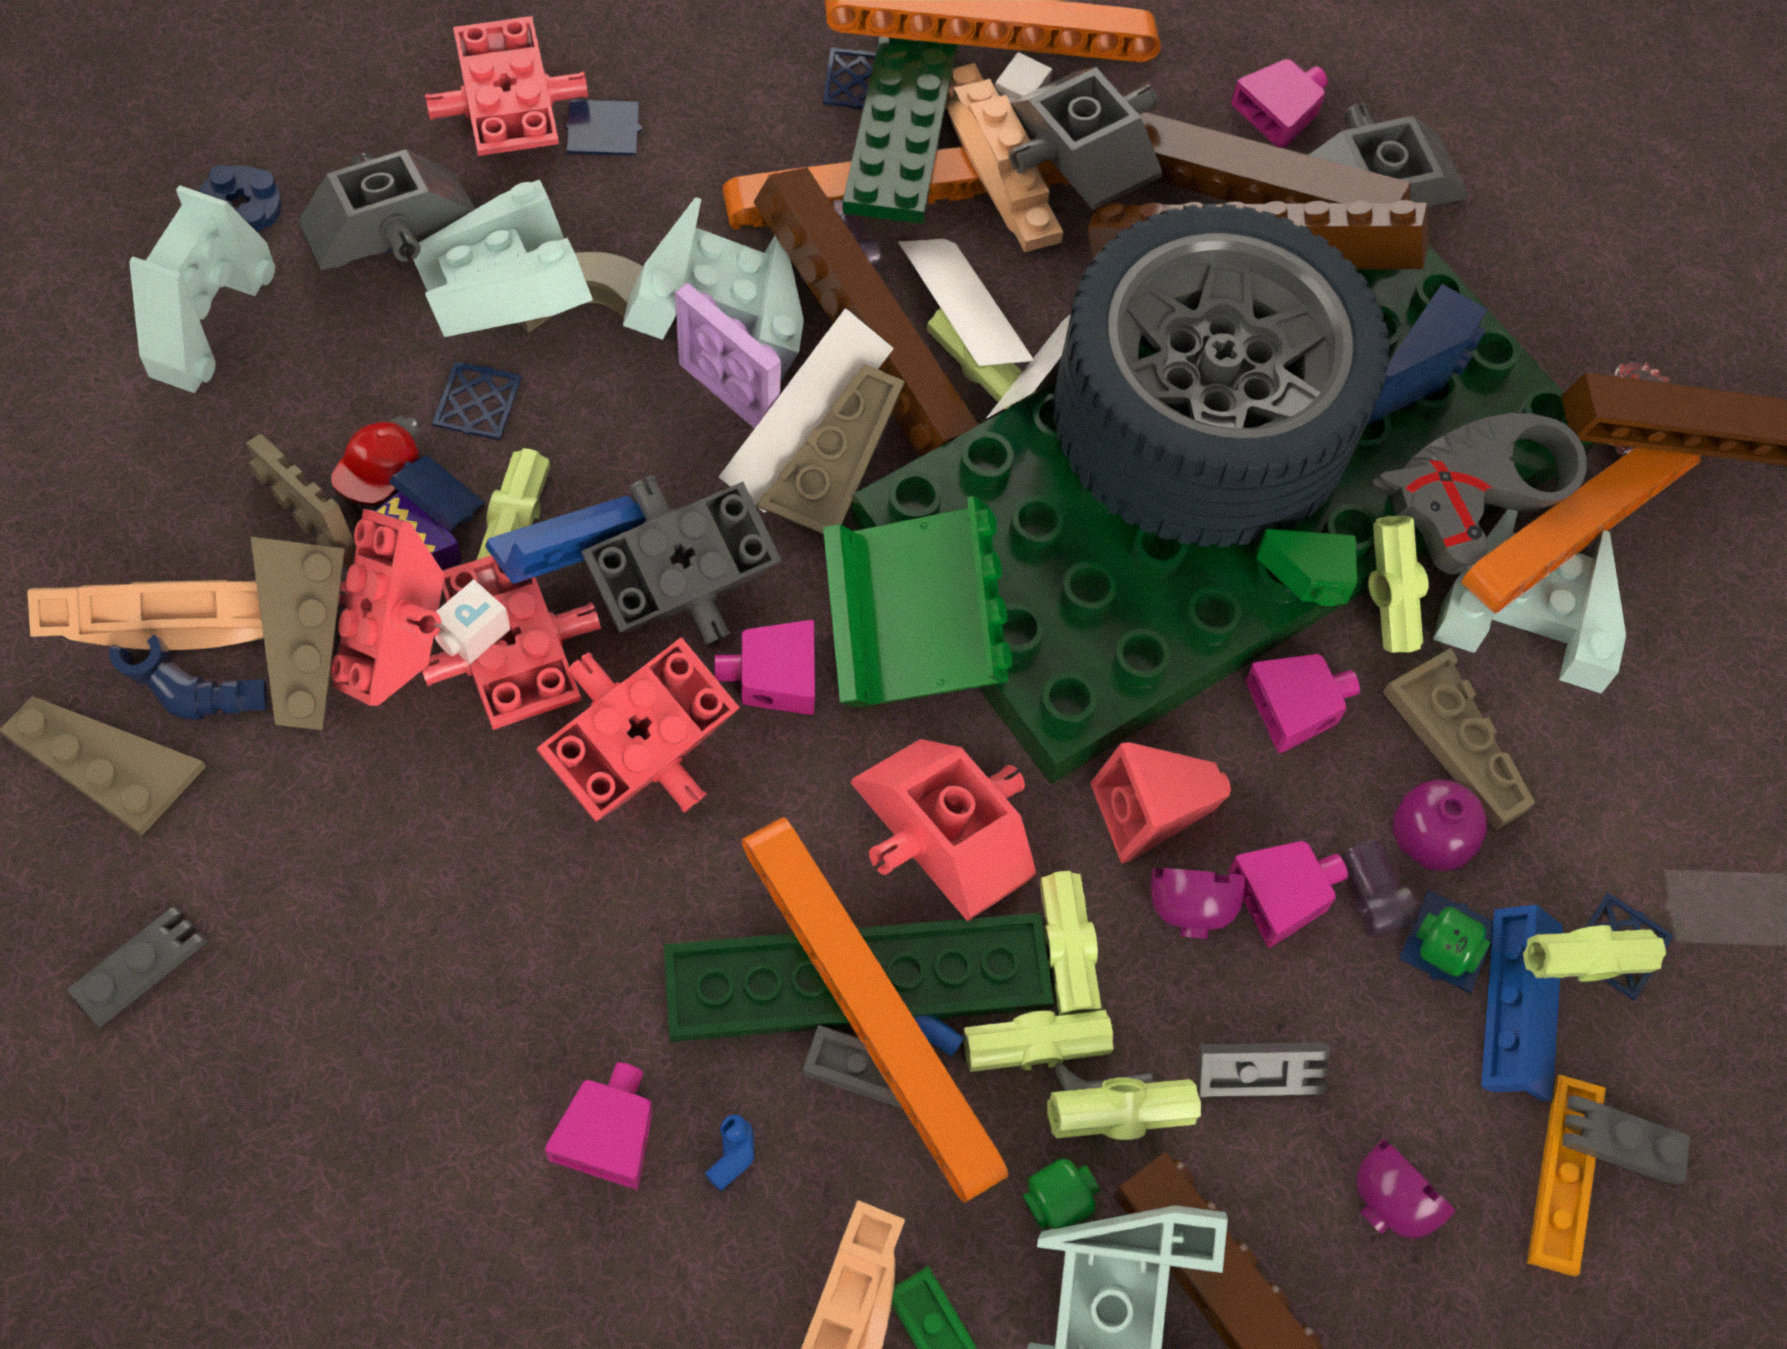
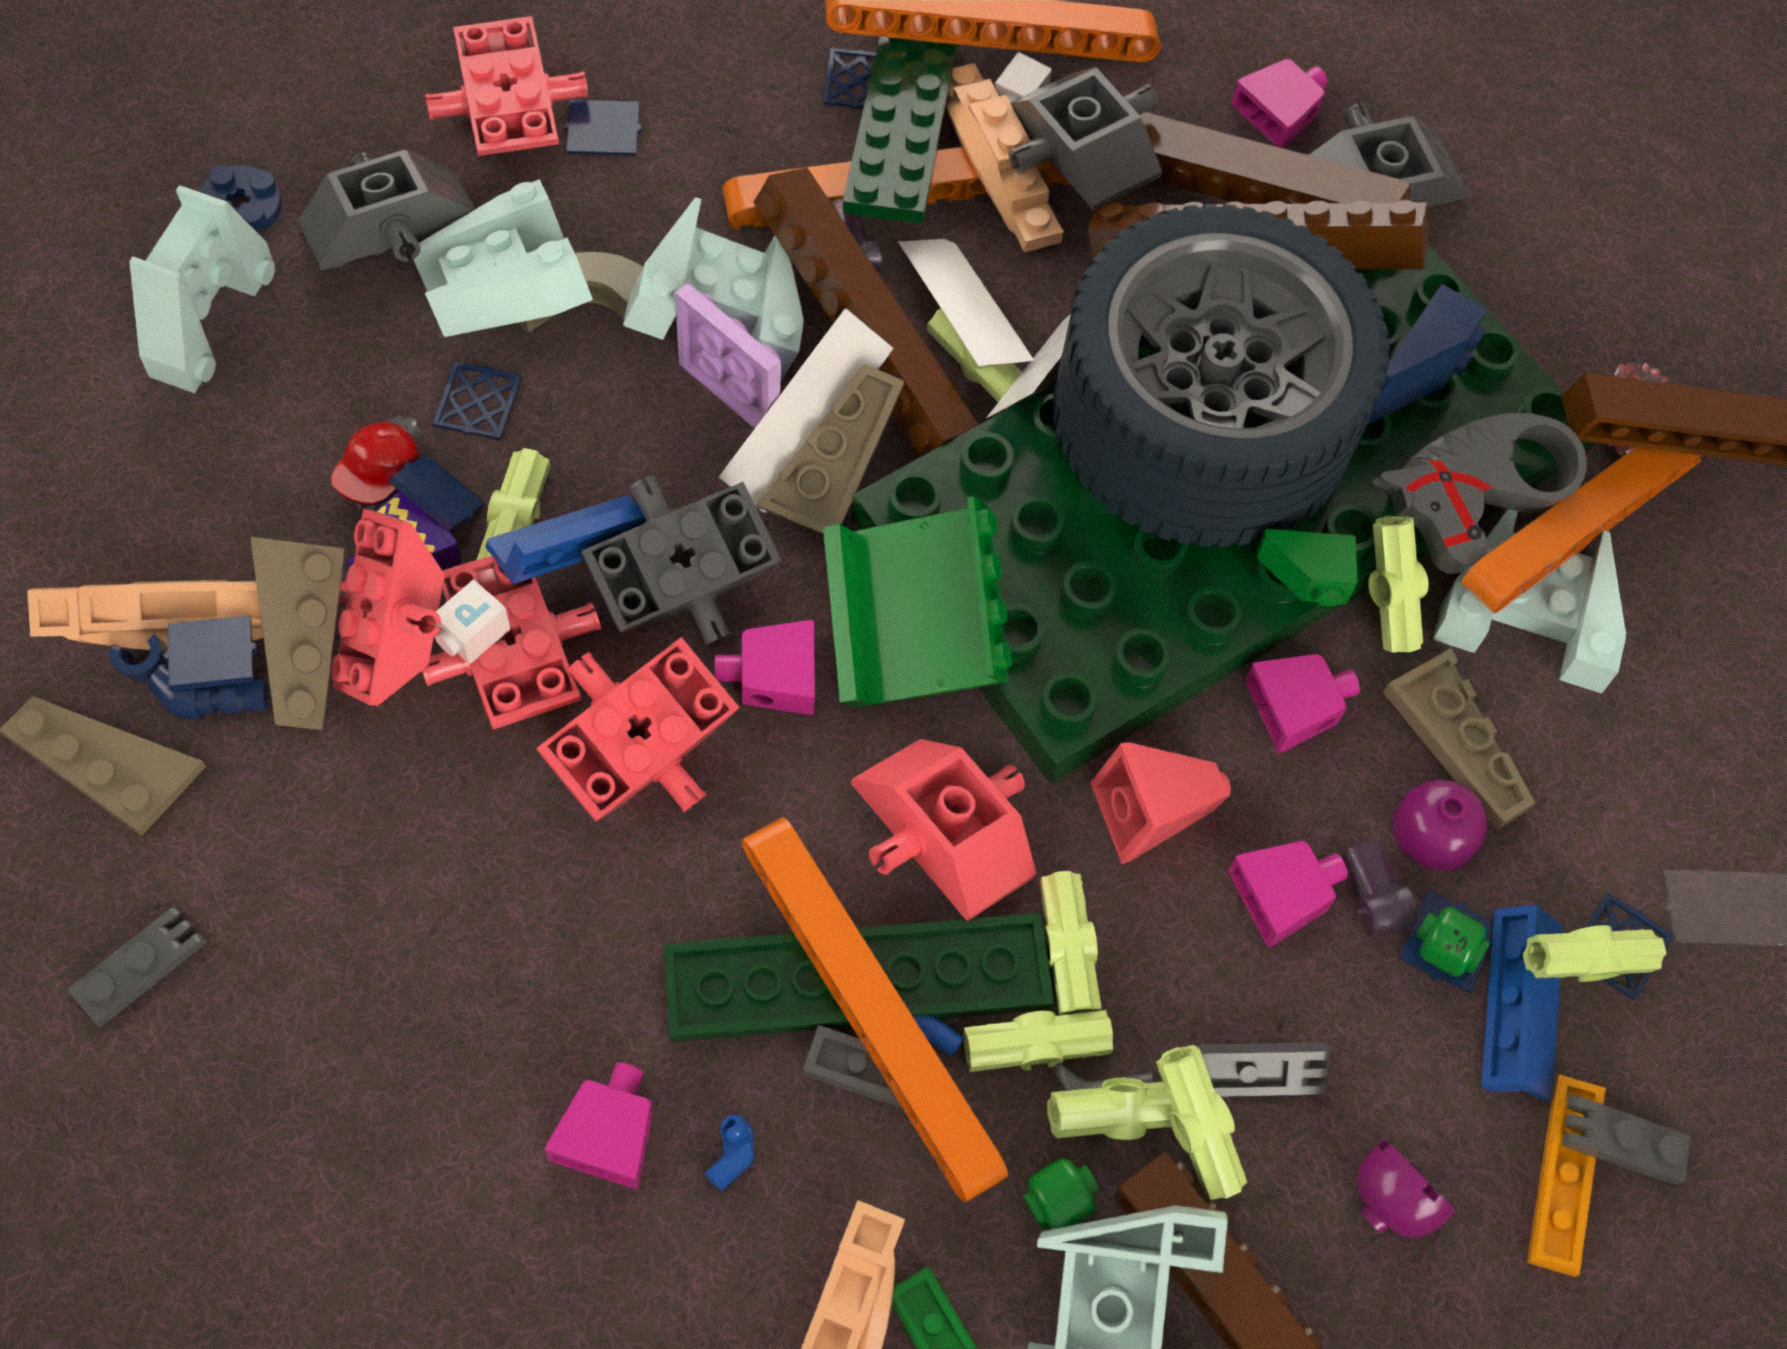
dark tan wing [246,434,357,570] -> none
magenta cylinder [1151,868,1245,939] -> none
none -> piece [164,615,258,691]
none -> yellowish green piece [1156,1045,1247,1200]

